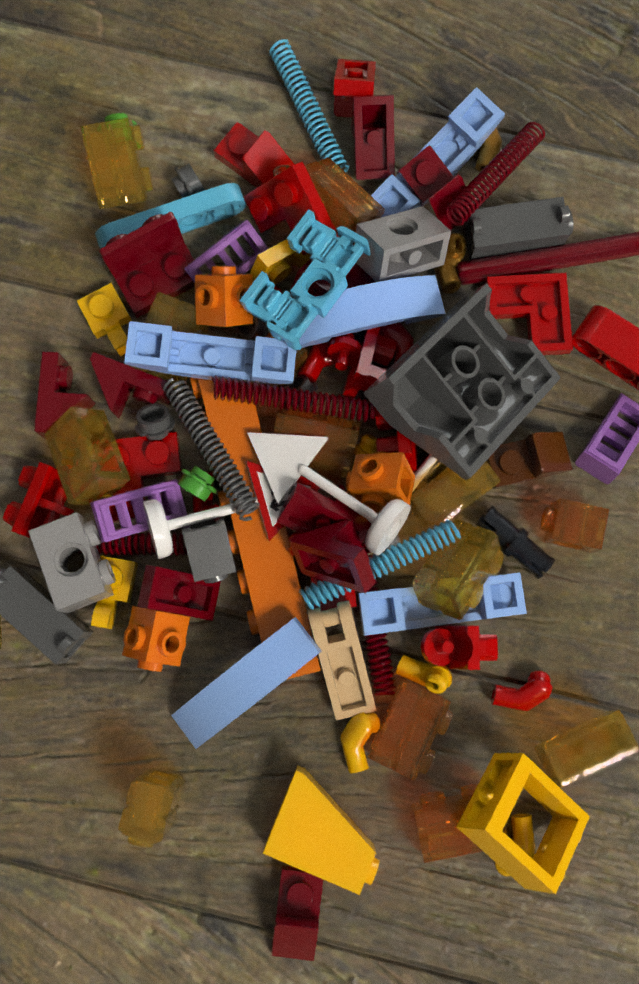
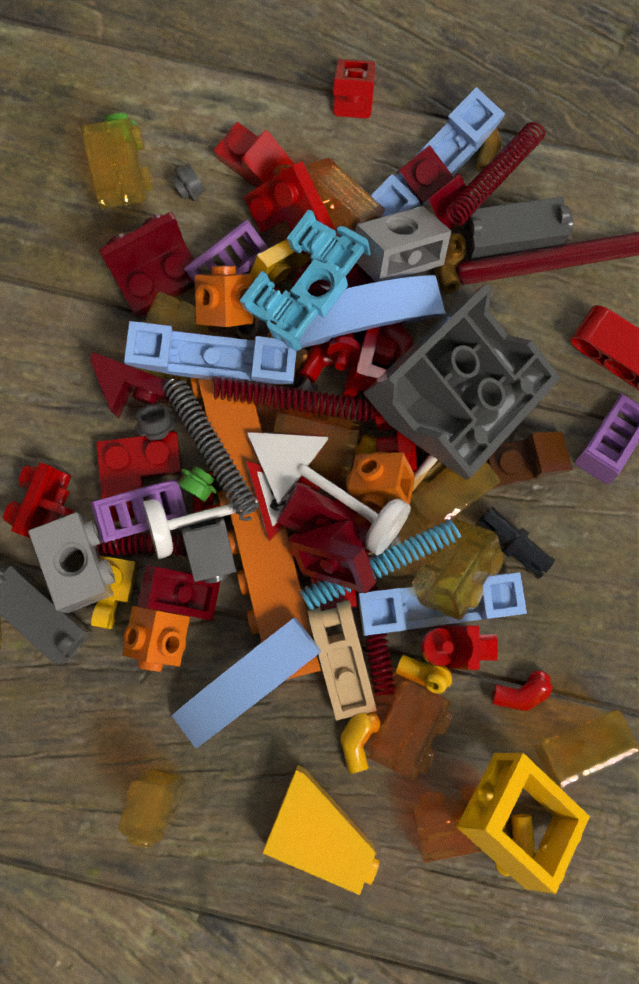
dark red slope [34,352,95,440] -> none
clear yellow brick [44,407,130,505] -> none
yellow plate [77,283,132,356] -> none
medium azure beam [95,183,246,249] -> none
medium azure piece [269,39,349,177] -> none
dark red slope [271,865,323,961] -> none
dark red slope [351,94,395,180] -> none
red plate [485,273,573,355] -> none
clear orange brick [540,498,609,553] -> none

